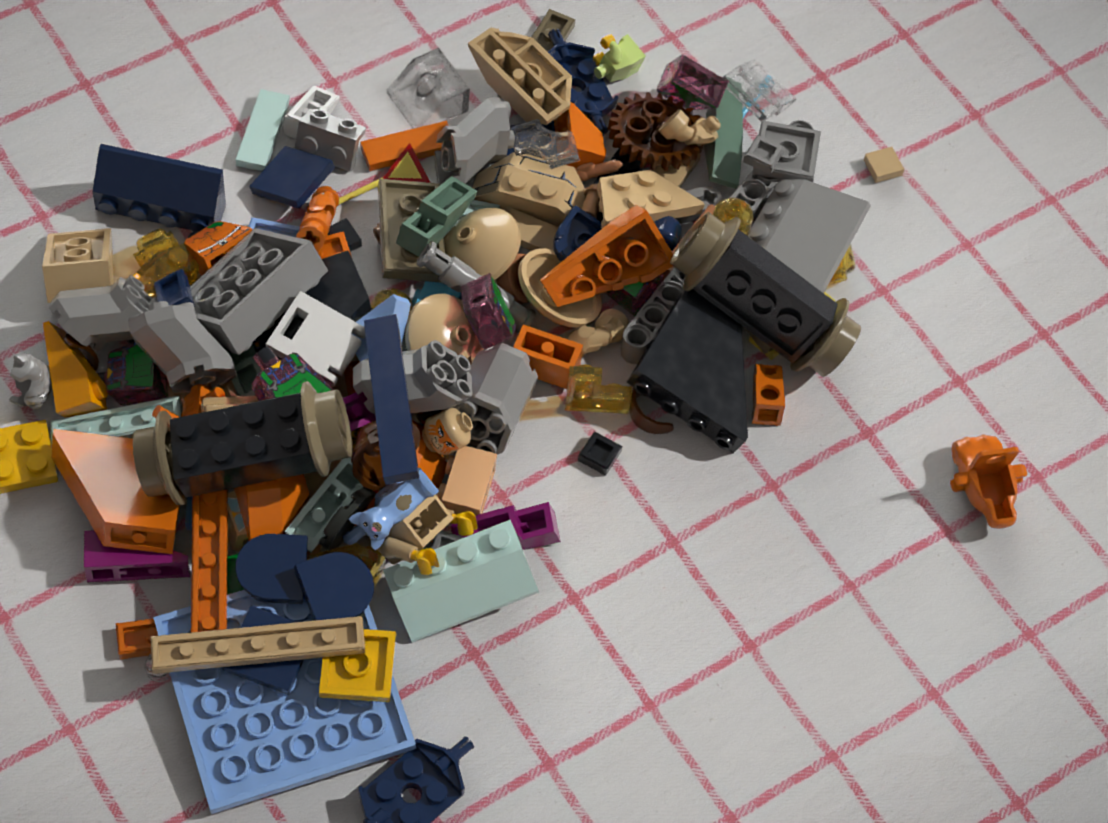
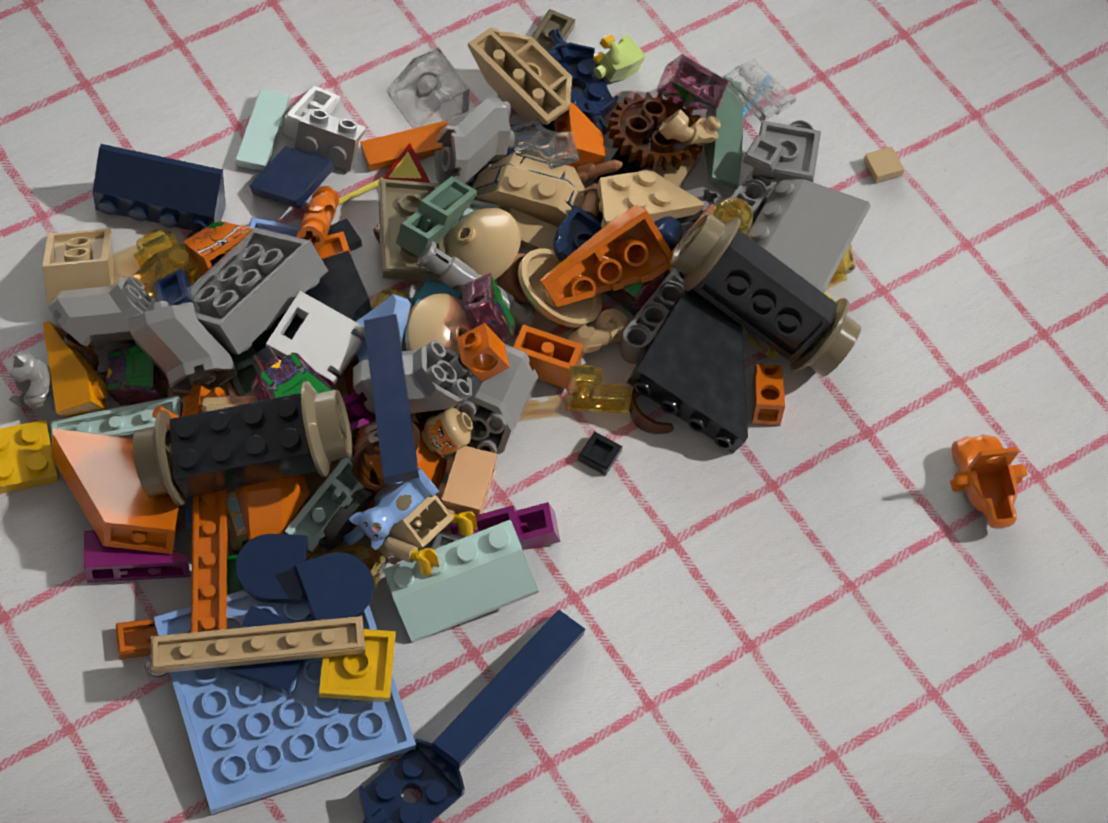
none -> dark blue tile [431,610,585,769]
none -> orange brick [457,323,510,382]

